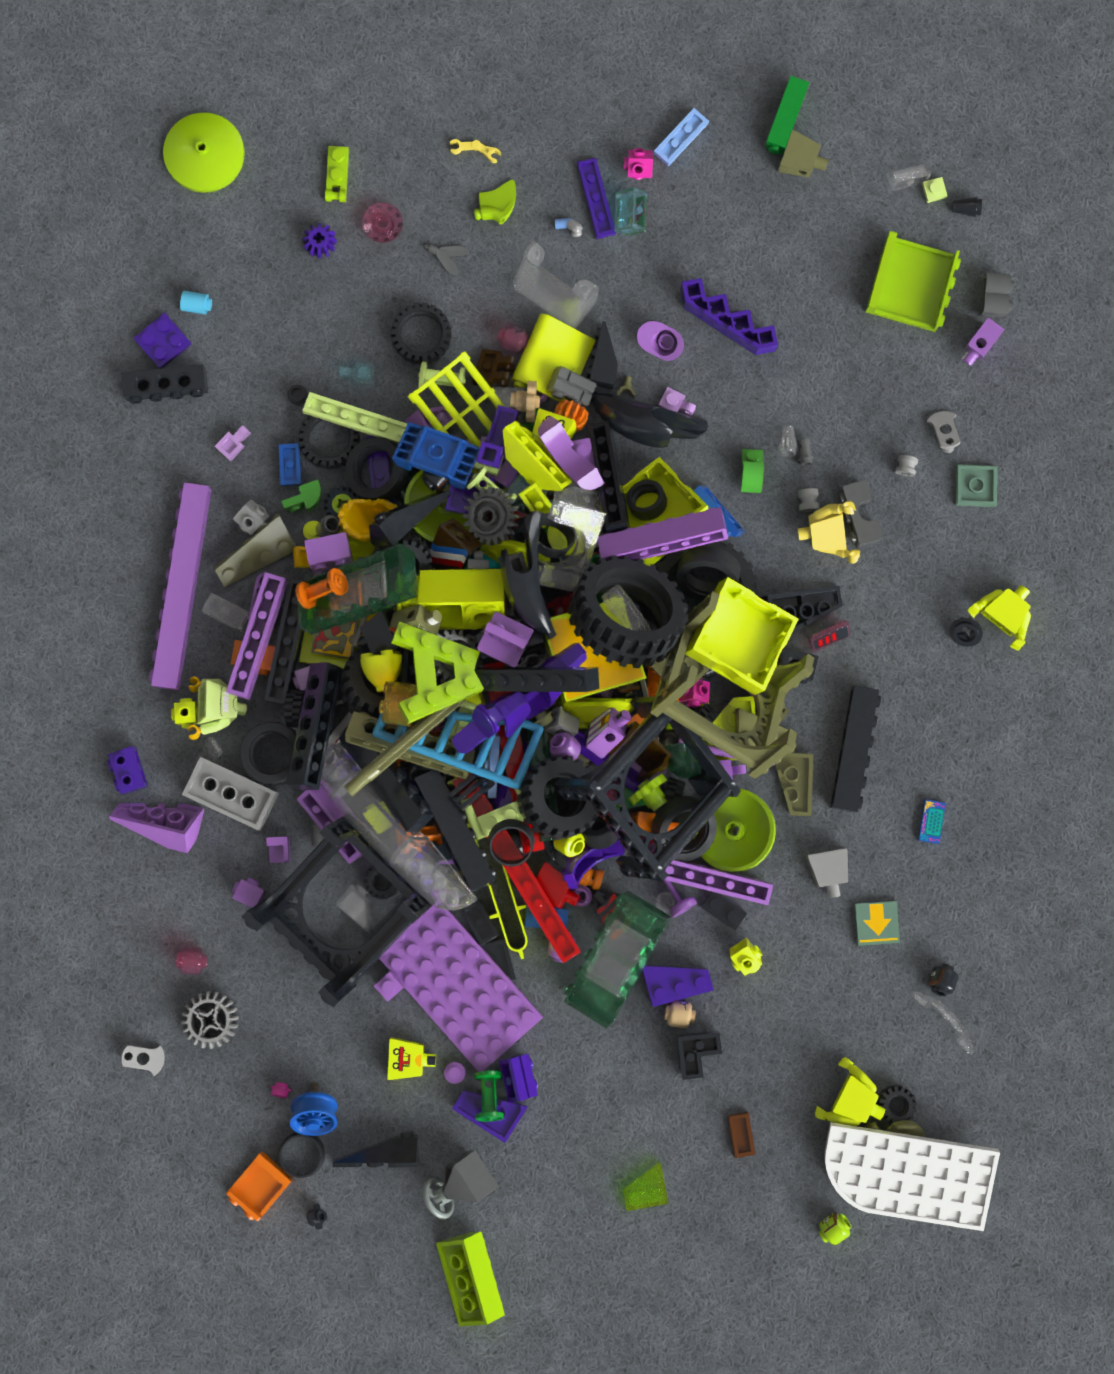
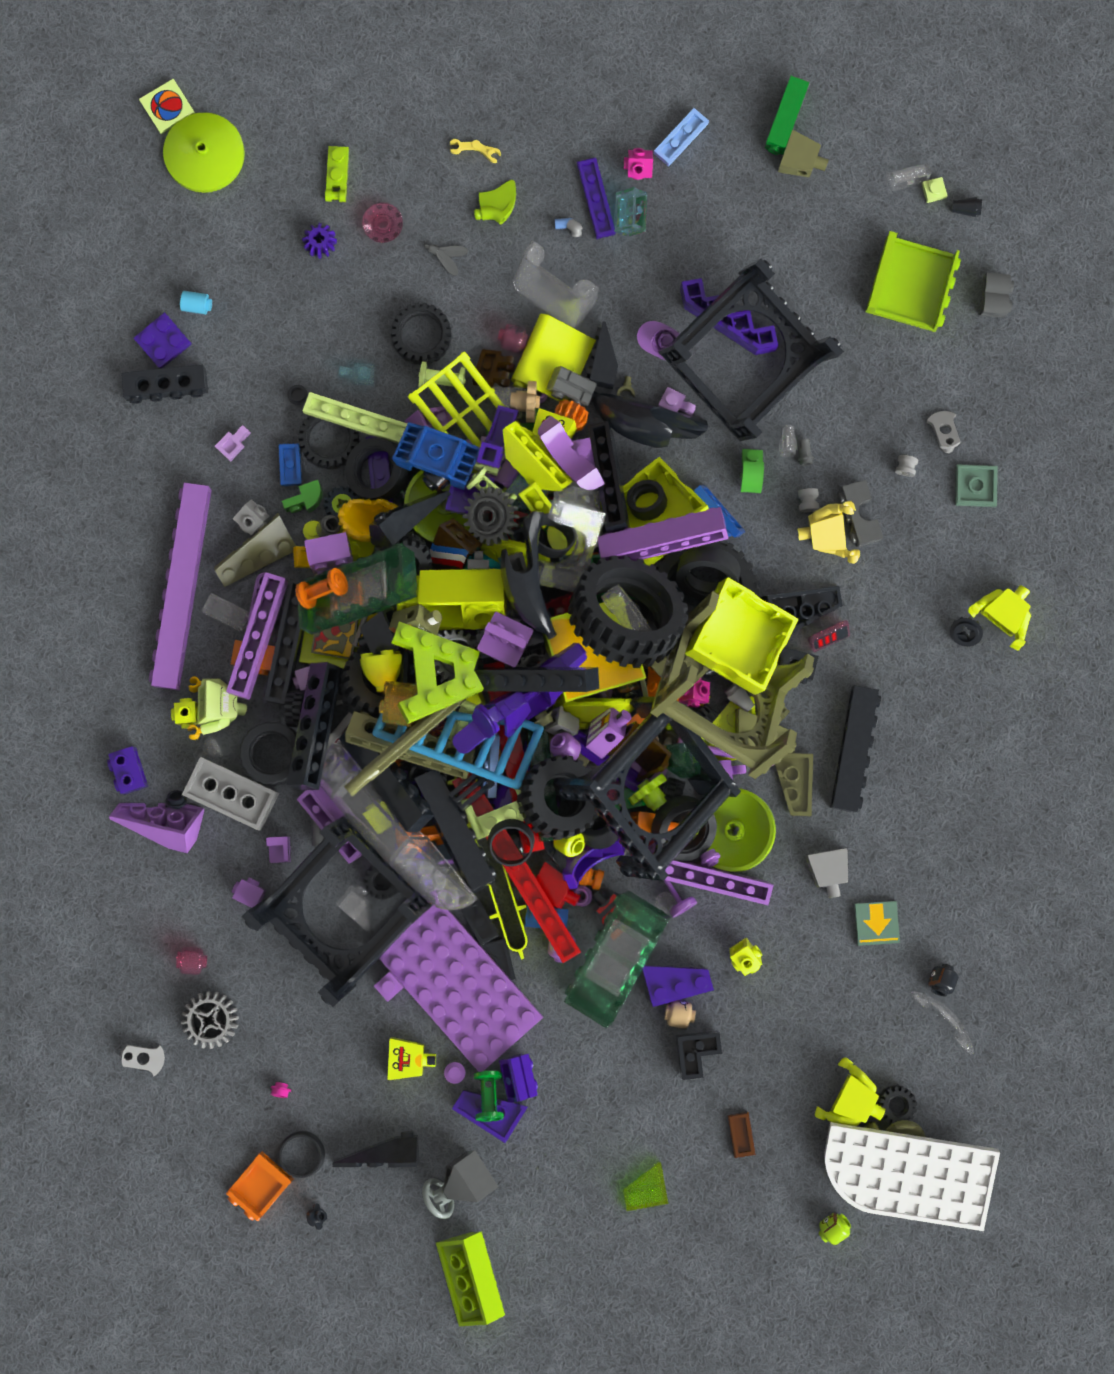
blue wheel [290,1082,338,1136] -> none
black plate [701,891,747,931] -> none
tile [918,799,946,844] -> none
medium lavender torso [961,317,1005,366] -> none
none -> tile [139,79,195,134]
none -> black plate [166,790,187,809]
none -> black arch [658,259,844,441]
none -> medium lavender plate [700,849,720,868]
none -> light grey cone [725,683,755,712]

